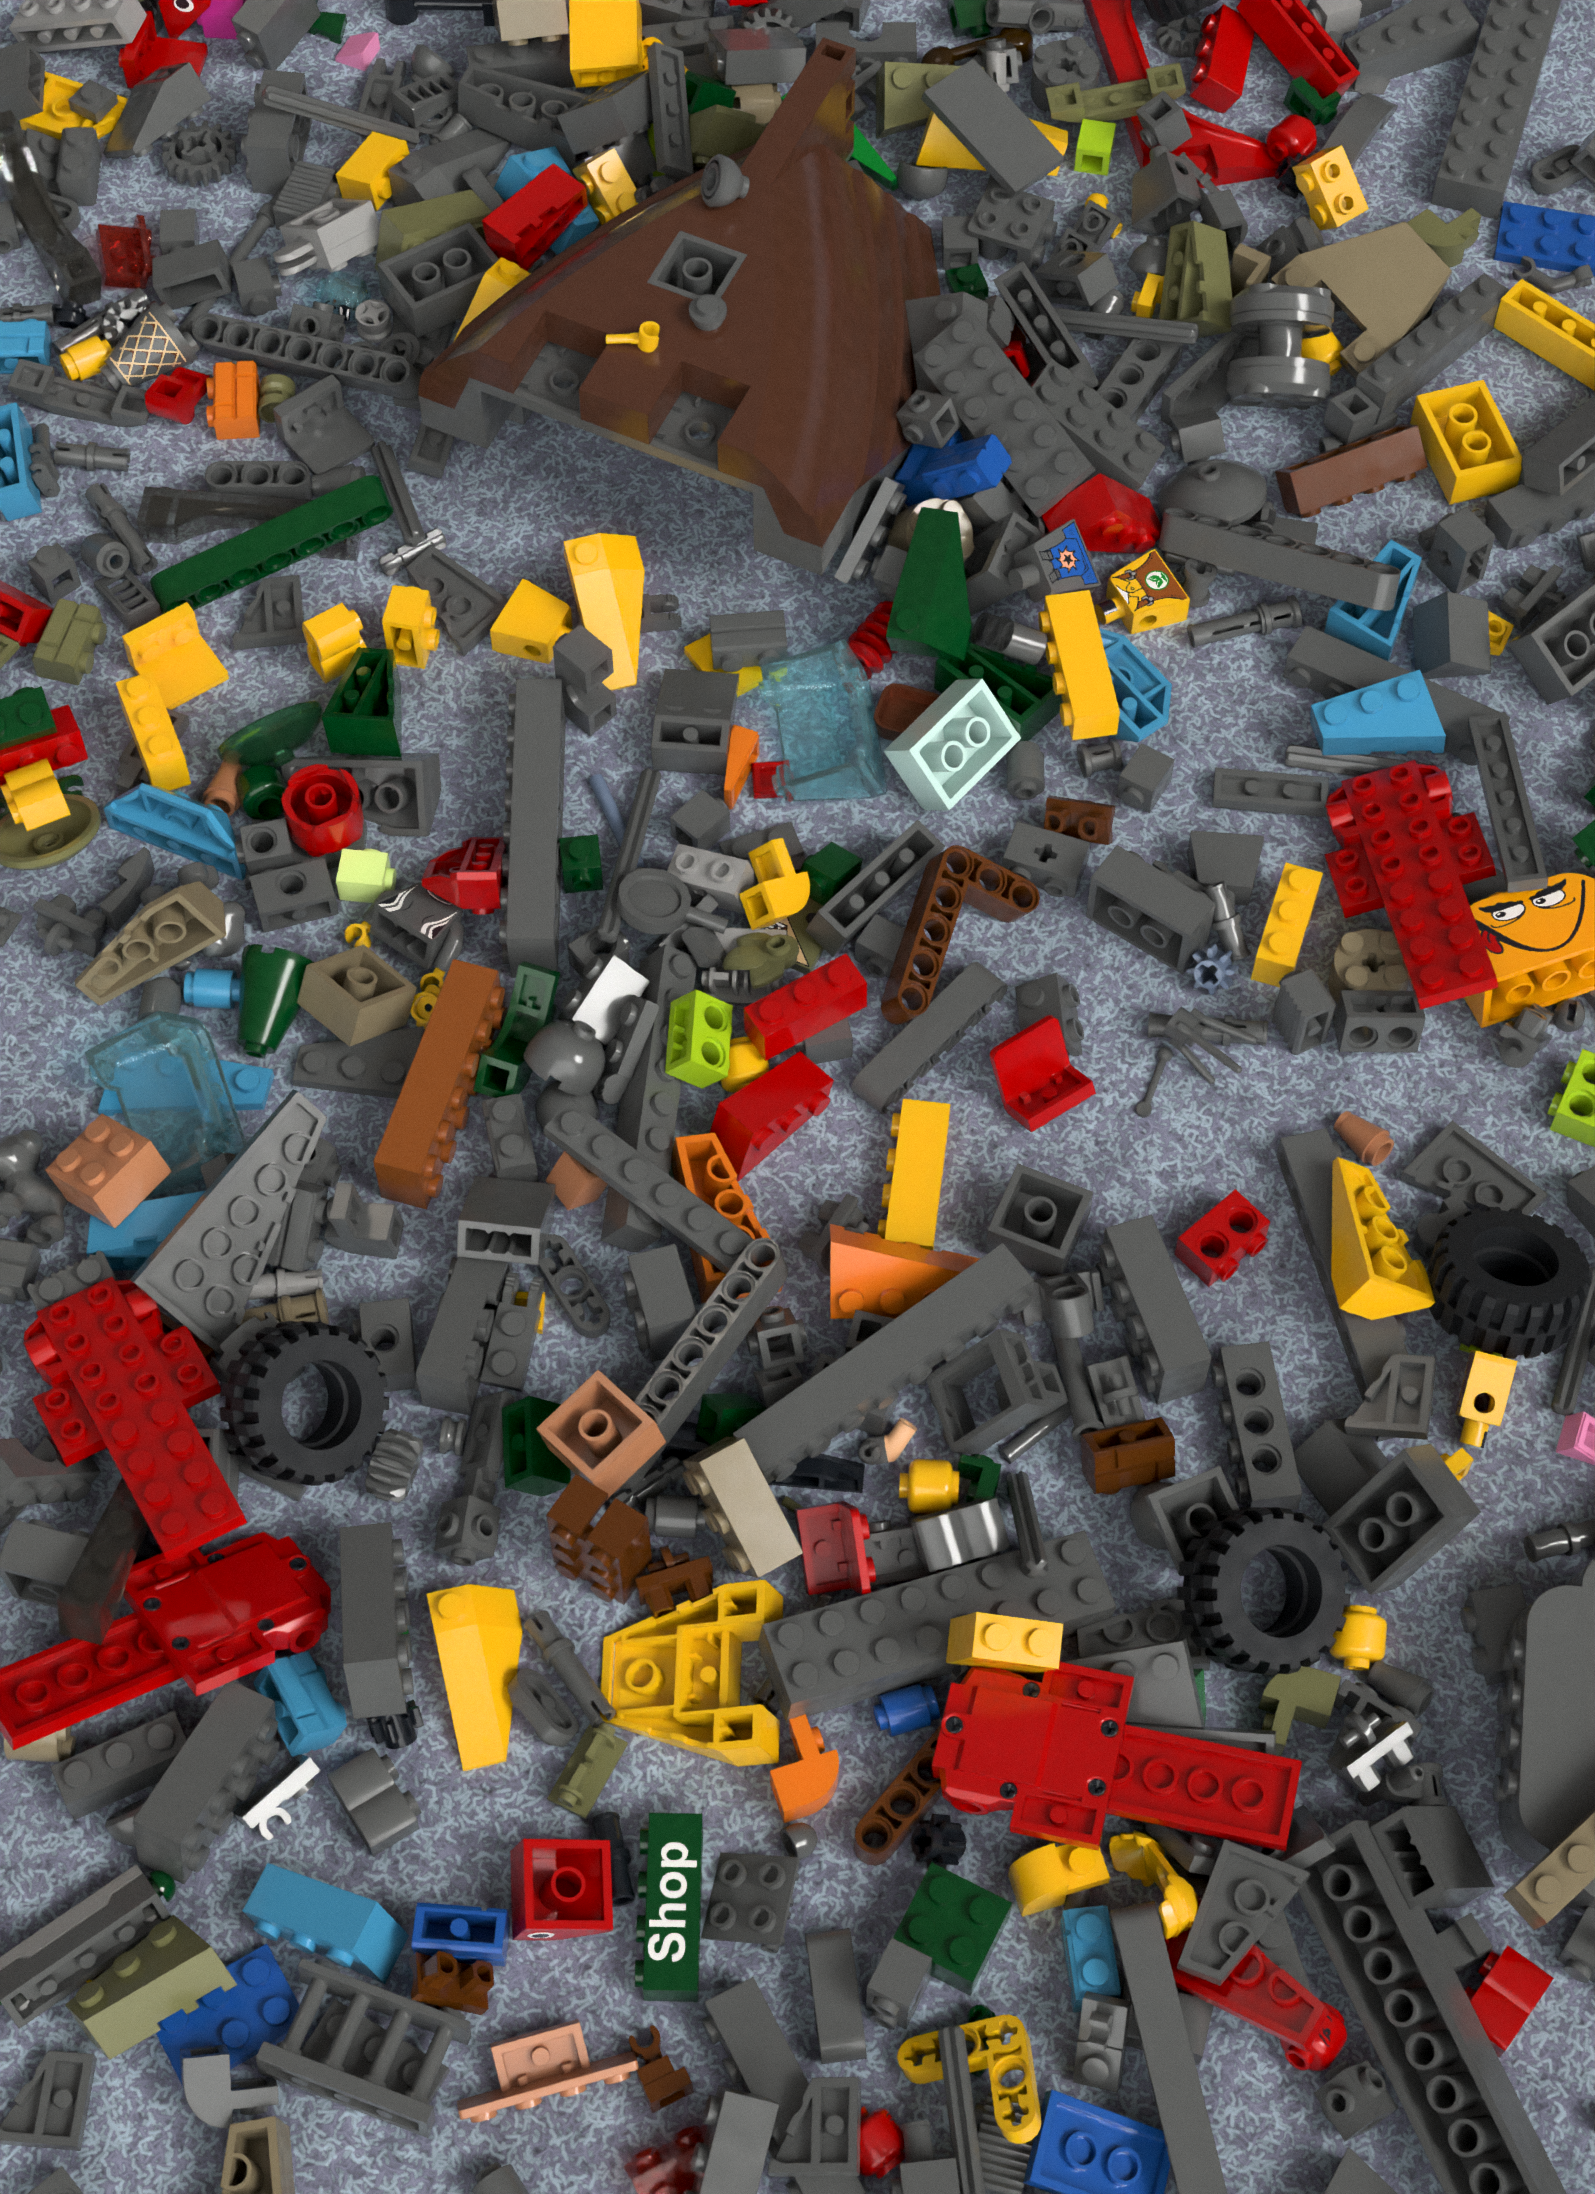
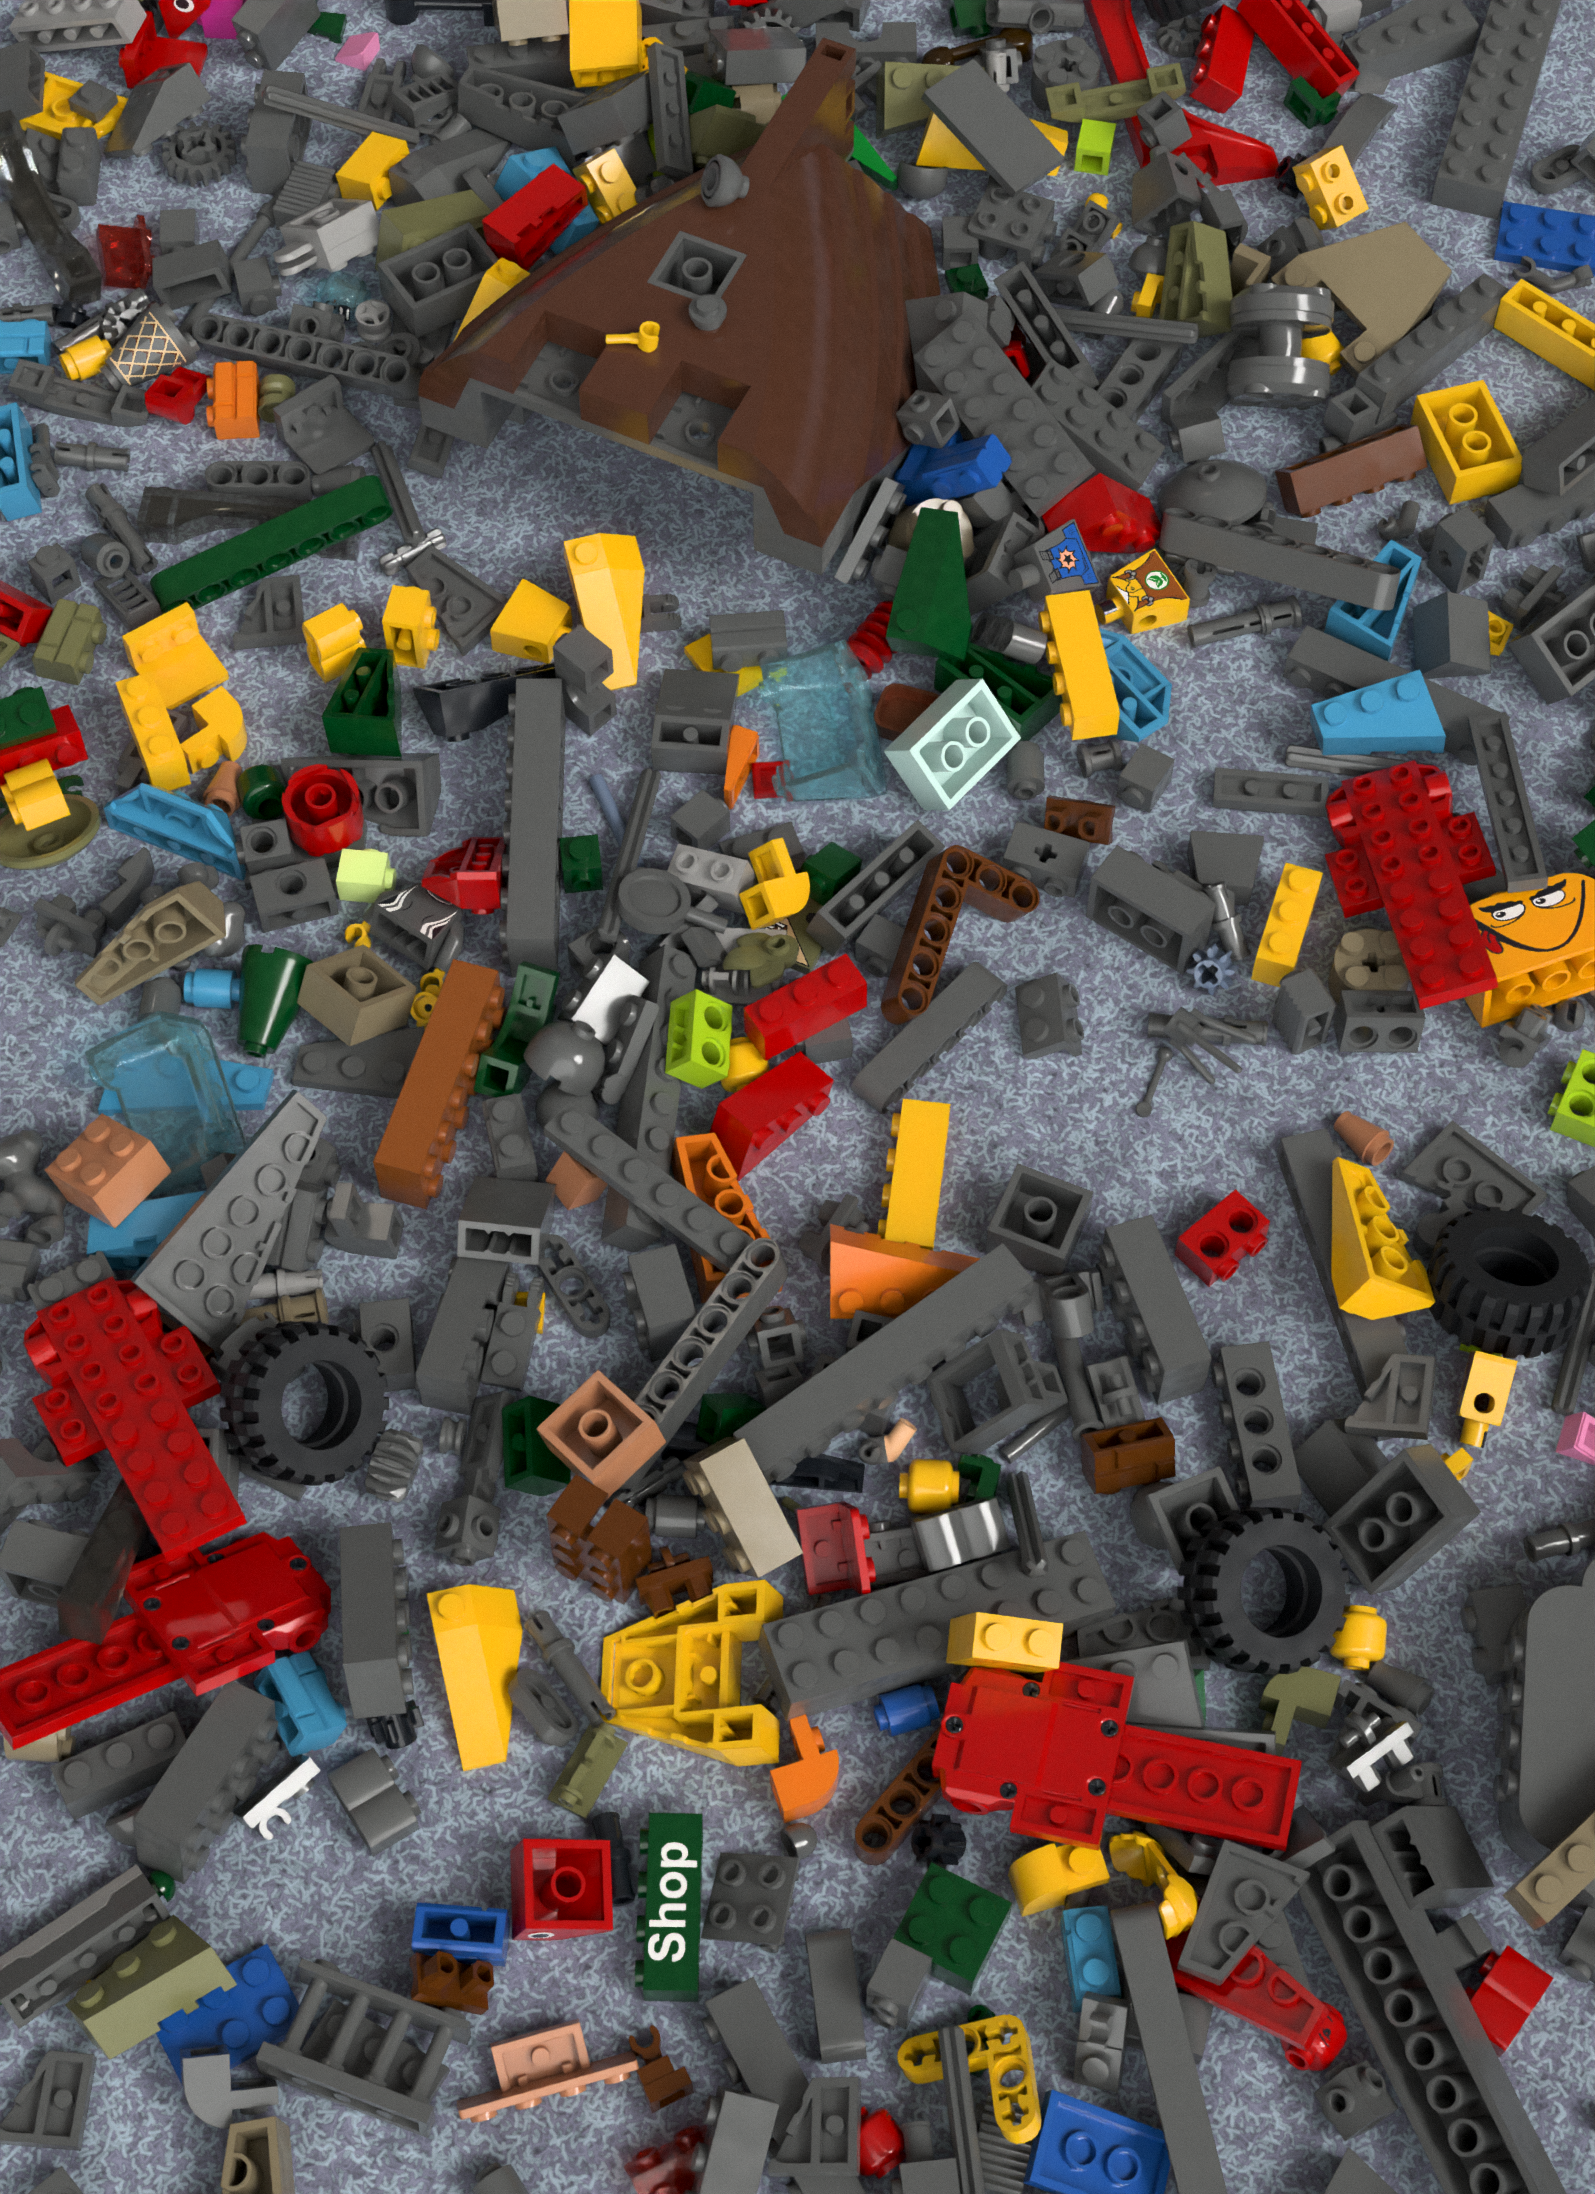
clear green dish [217,701,324,767] -> none
dark azure wedge [242,1863,409,1984] -> none
red bracket [989,1015,1096,1132] -> none
red head [1266,114,1317,164] -> none
olive brick [1407,208,1482,268] -> none
none -> yellow brick [180,685,247,774]
none -> black wedge [413,662,556,742]
none -> dark grey arm [1377,500,1420,542]

